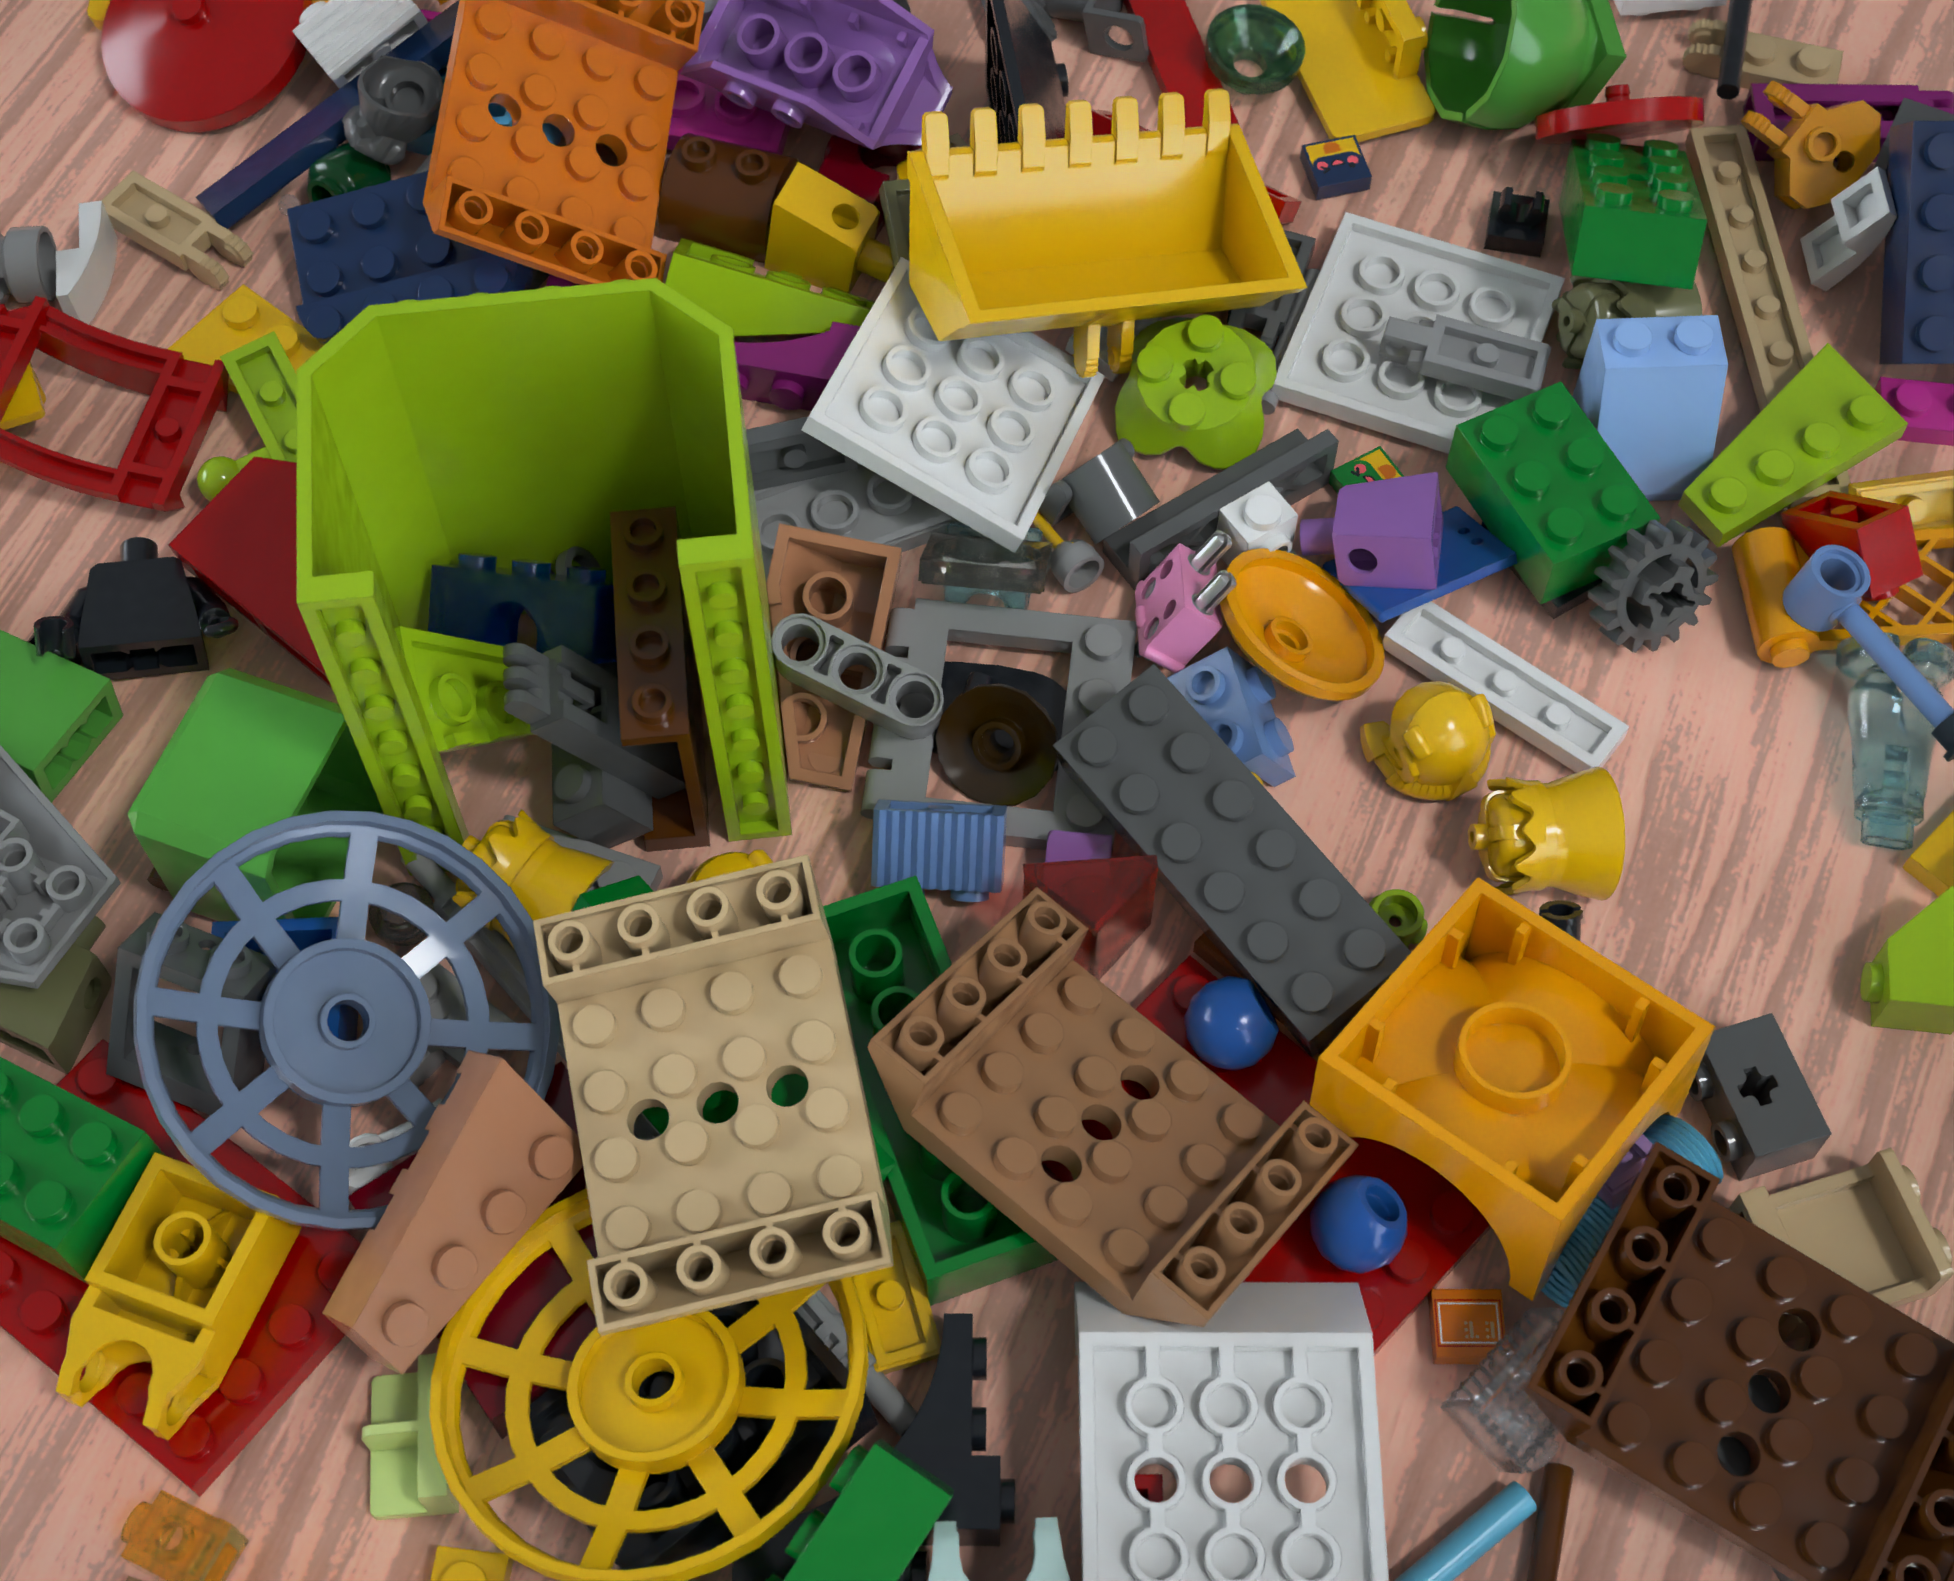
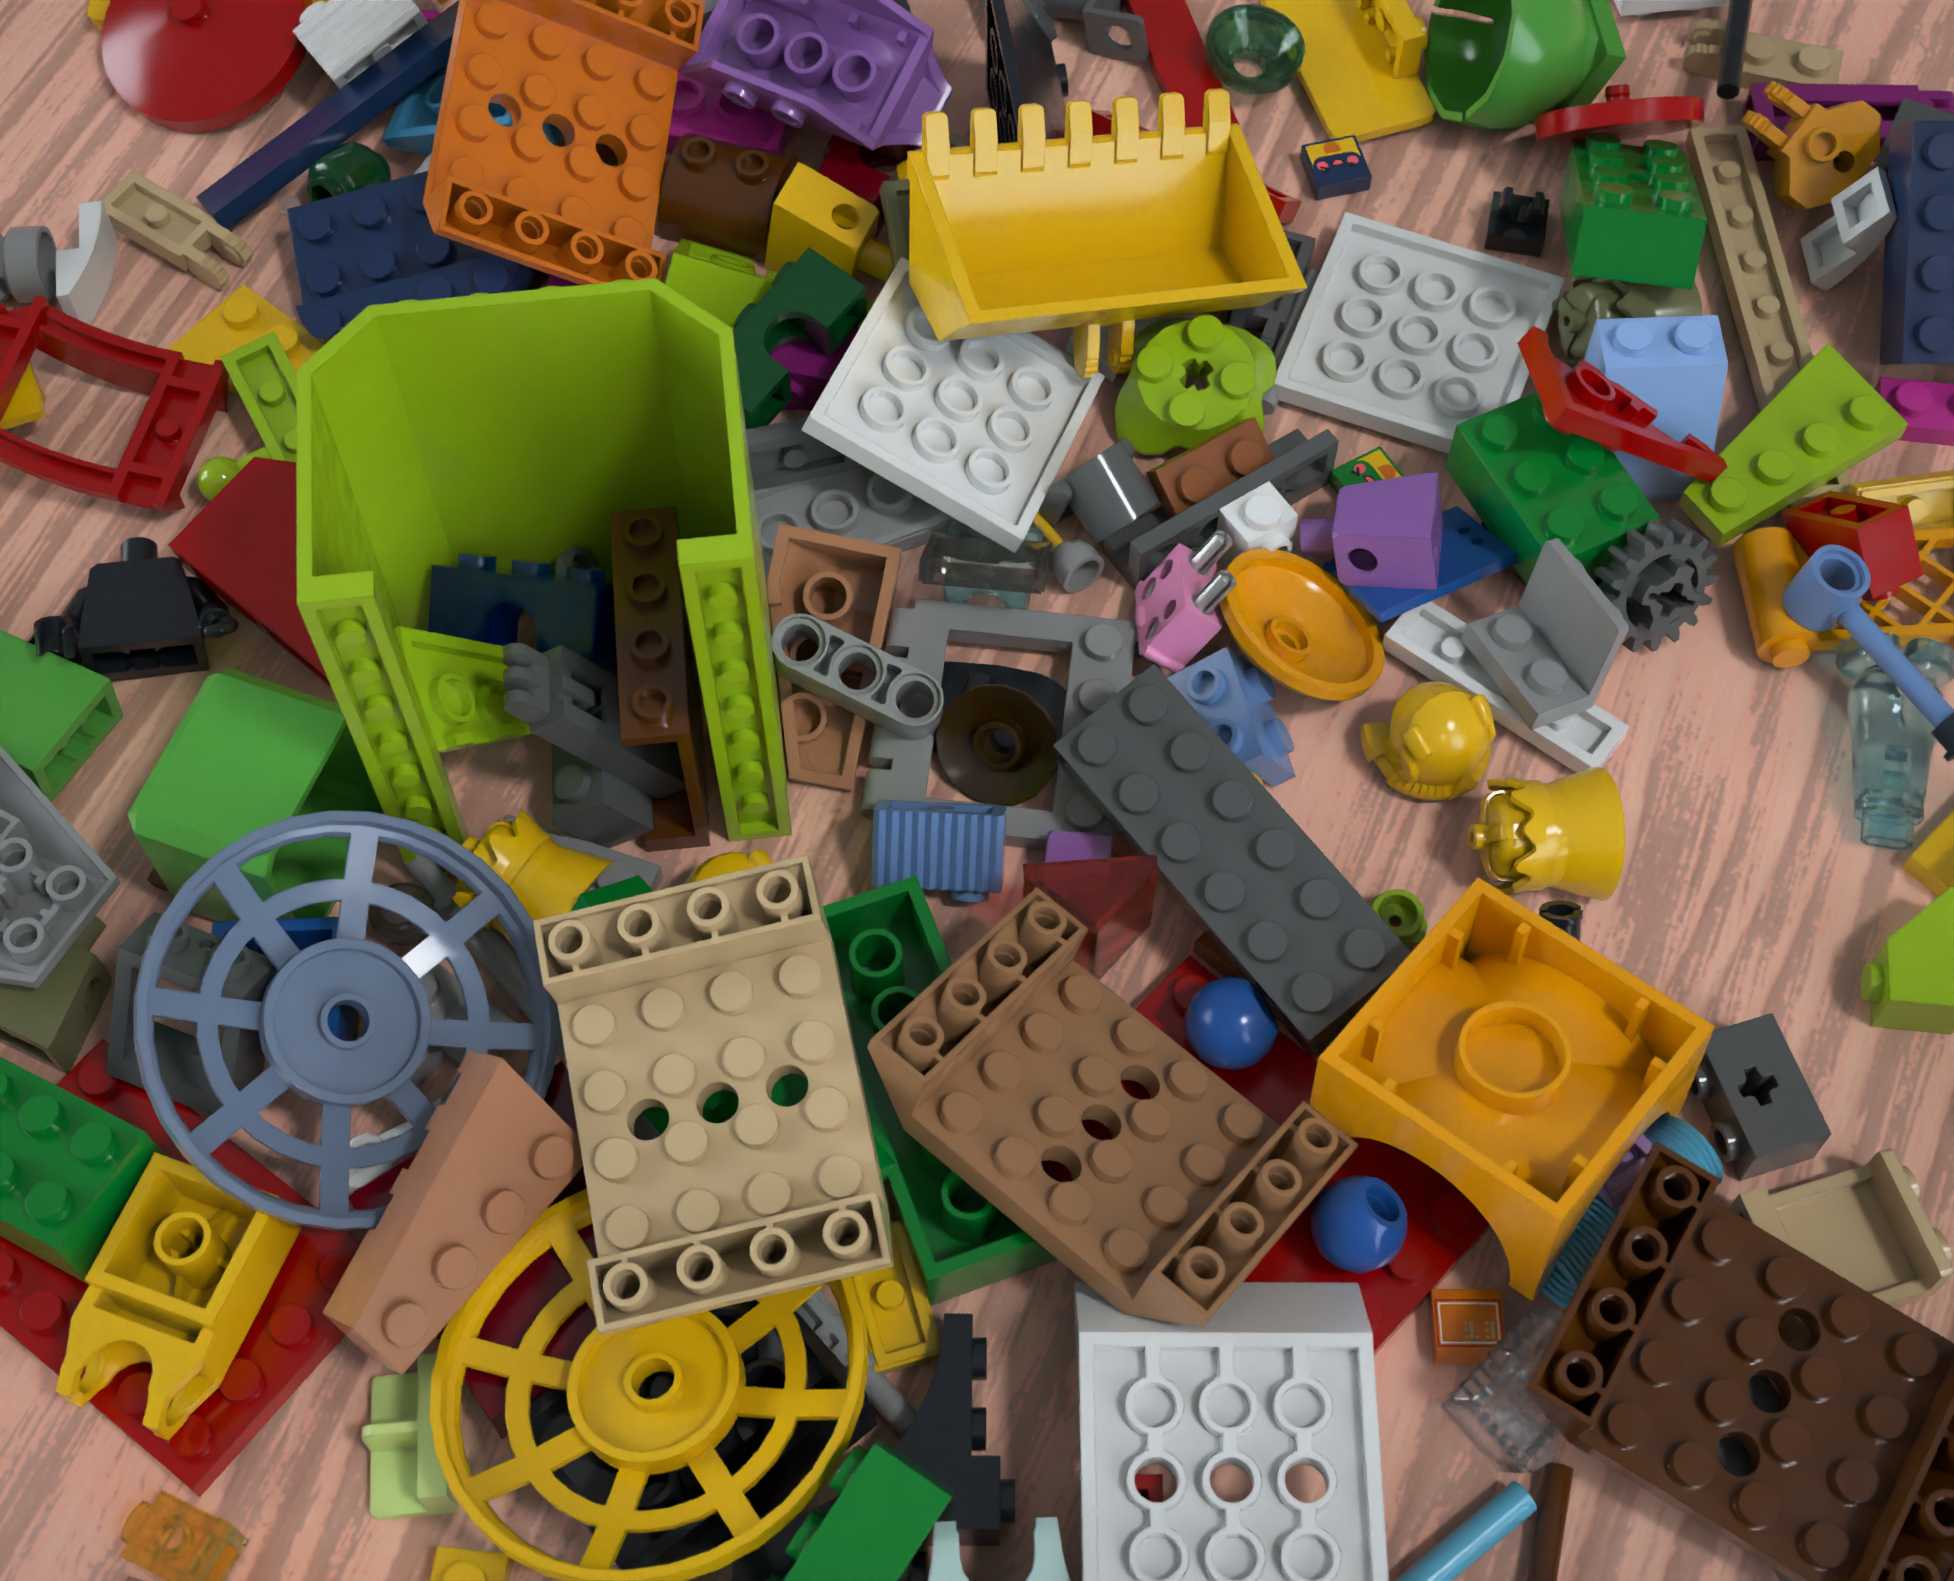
dark grey hair [342,56,444,165] -> none
light grey hinge [1379,314,1552,400] -> none
none -> dark green arch [733,247,867,429]
none -> dark orange plate [1146,417,1274,520]
none -> light grey bracket [1461,538,1629,730]
none -> red wing [1517,326,1728,483]

